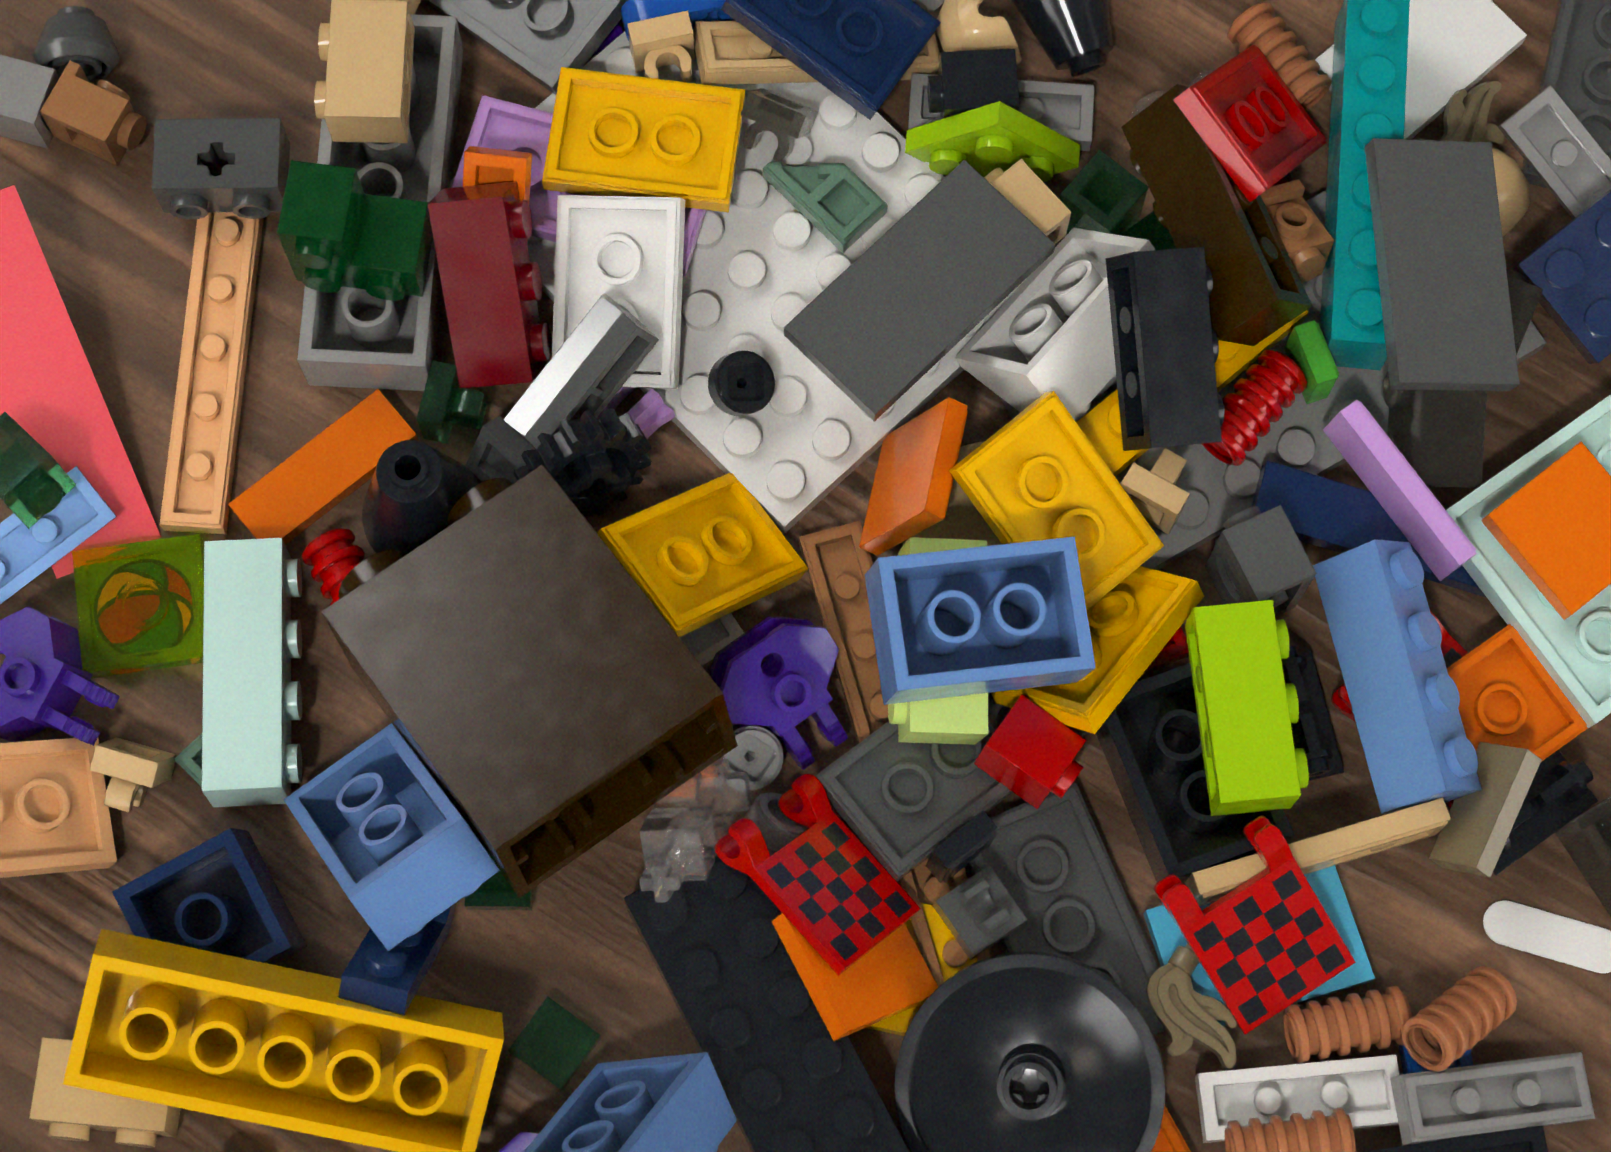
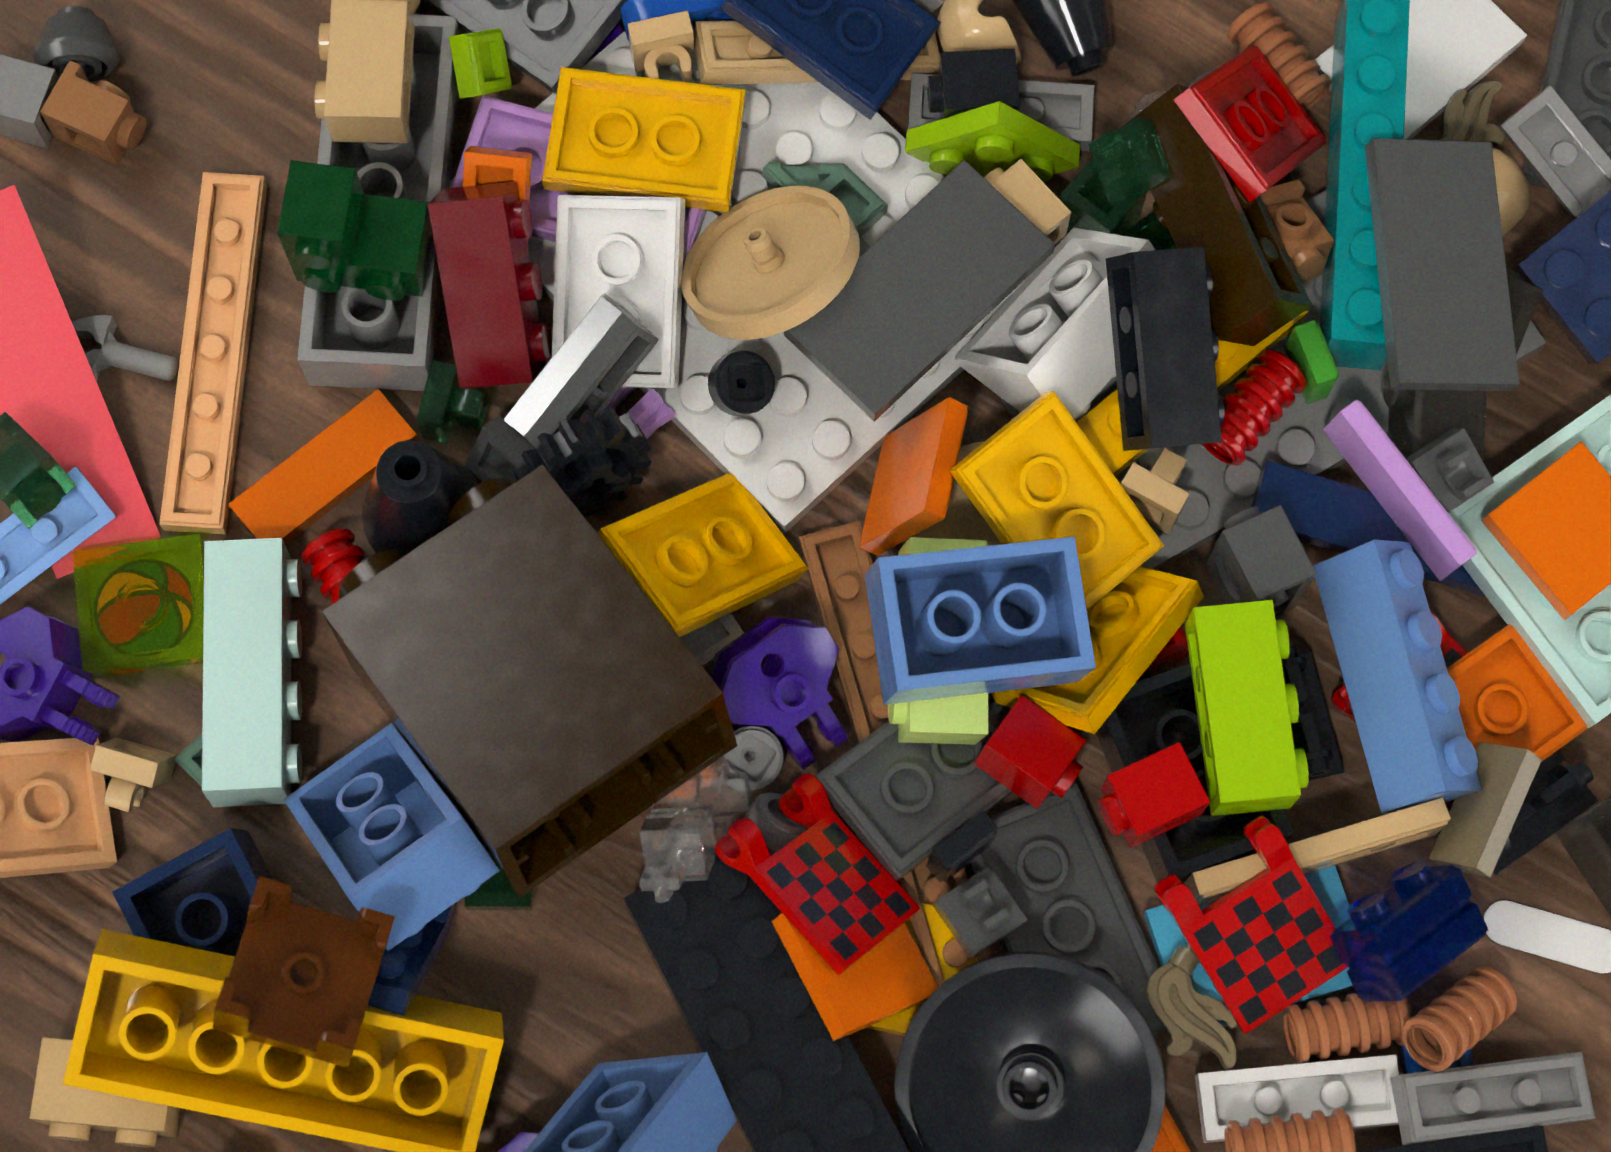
dark grey brick [152,118,290,219] -> none
clear green tile [508,996,602,1092] -> none
clear smoke tile [741,88,818,162] -> none
none -> light grey bar [72,315,179,381]
none -> reddish brown panel [213,876,395,1068]
none -> lime tile [448,28,512,98]
none -> tan piece [681,186,860,340]
none -> clear green tile [1088,117,1171,206]
none -> red brick [1098,742,1210,848]
none -> clear blue brick [1330,861,1489,1002]
none -> dark grey tile [1405,427,1494,513]

